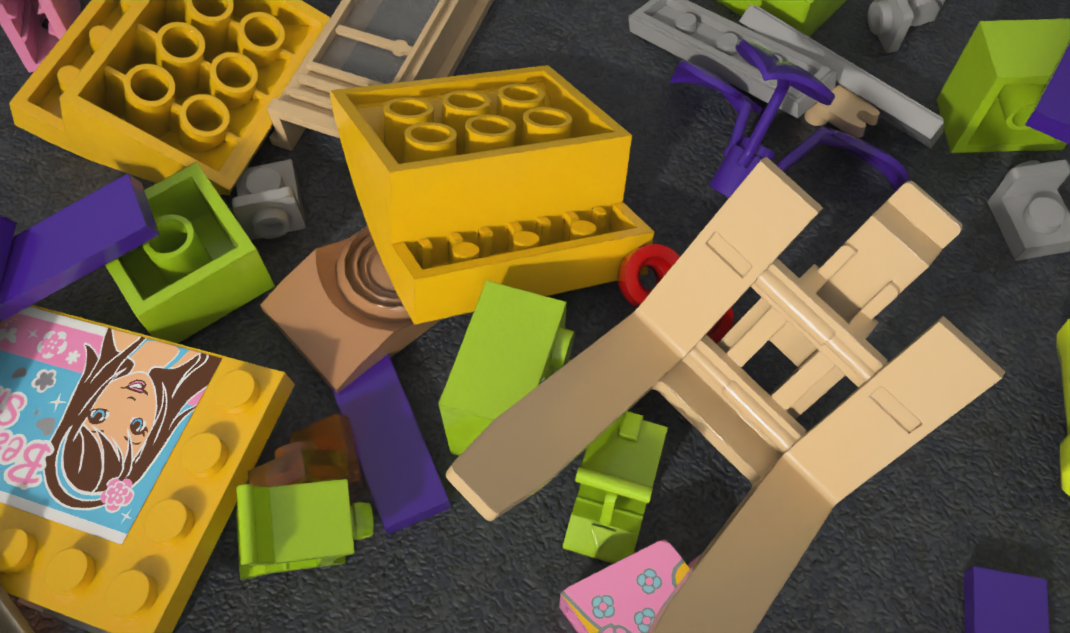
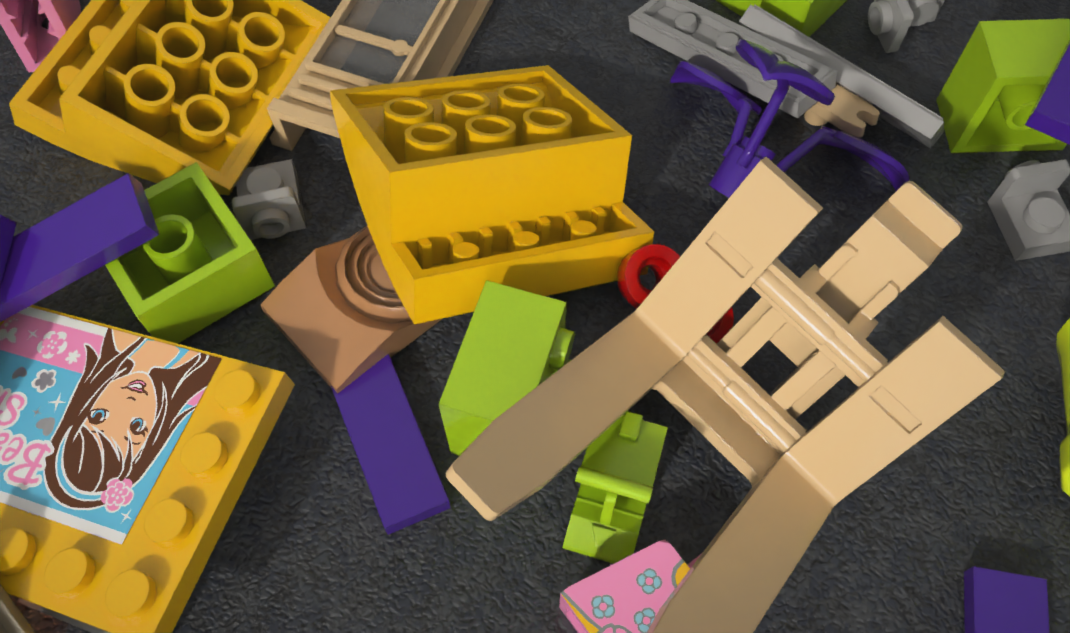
lime piece [236,479,374,580] -> none
clear orange bracket [247,414,362,487] -> none

